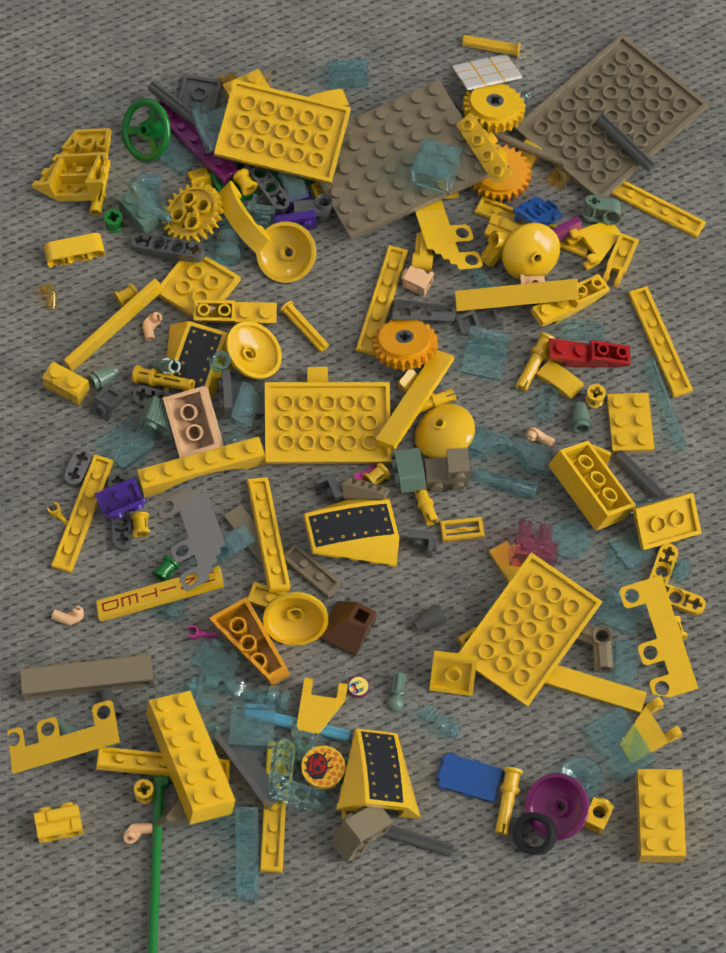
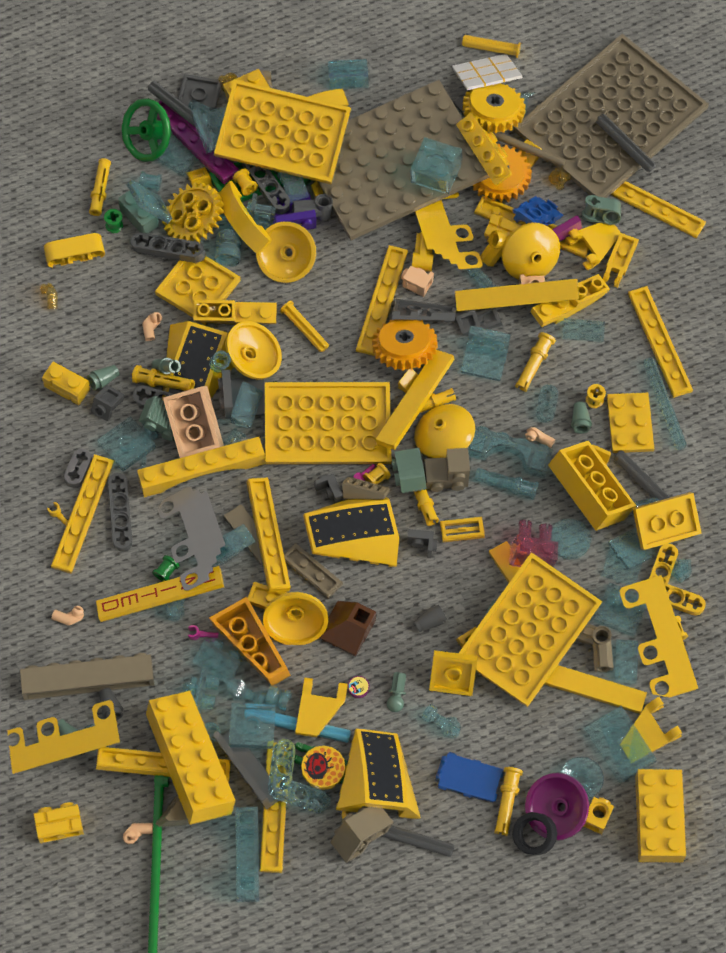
yellow wedge [32,128,112,202] -> none
yellow tile [64,279,163,371] -> none
dark purple bracket [94,477,147,520] -> none
yellow bush [113,283,138,308] -> none
yellow bush [130,512,150,538] -> none
yellow bush [134,779,154,804] -> none
clear light blue piece [291,720,329,764] -> none
yellow slope [307,367,328,382] -> none
yellow slope [536,360,584,399] -> none
red slope [547,338,631,368] -> none

